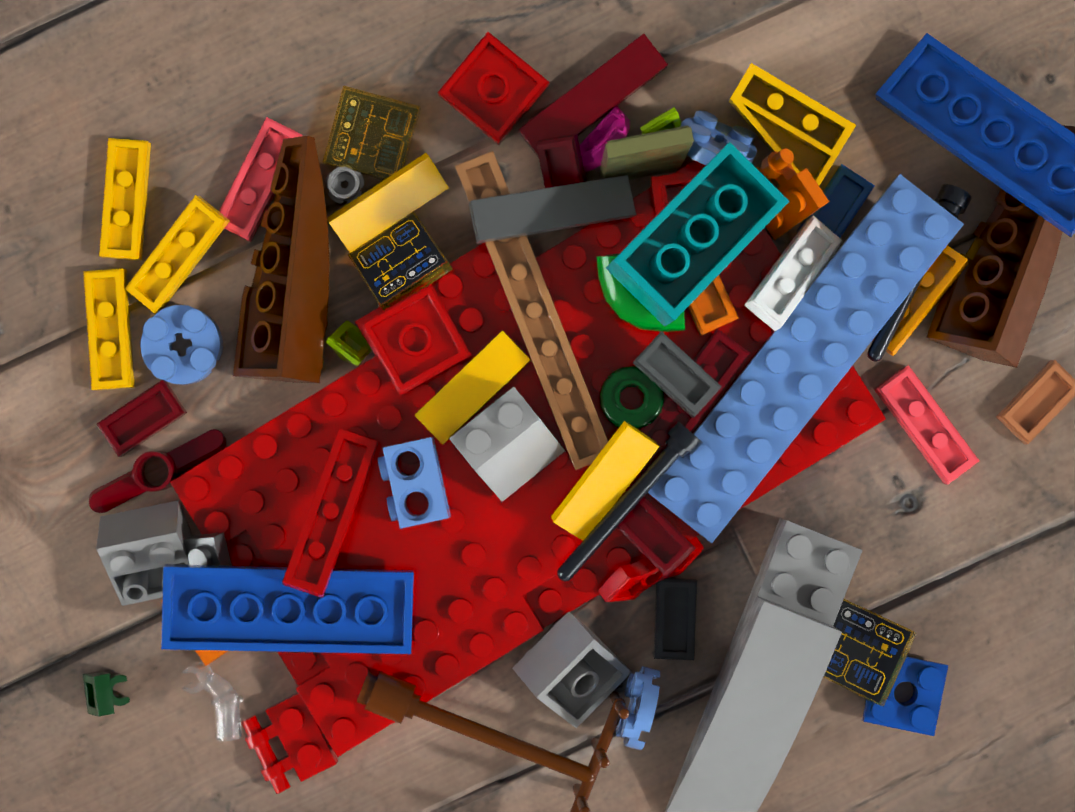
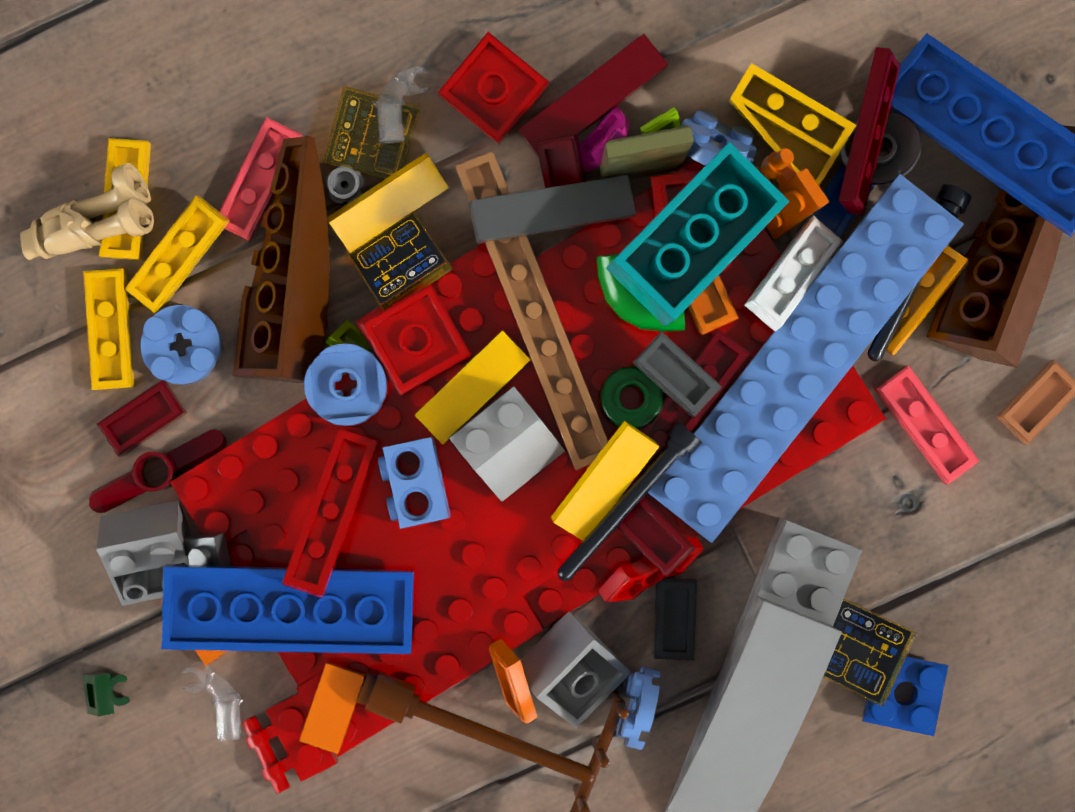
none -> tan piece [20,163,154,260]
none -> orange tile [299,661,366,754]
none -> medium blue plate [304,344,388,426]
none -> clear piece [373,66,429,143]
none -> orange tile [489,639,538,724]
none -> dark red tile [839,47,900,215]
none -> dark grey dish [840,112,921,185]

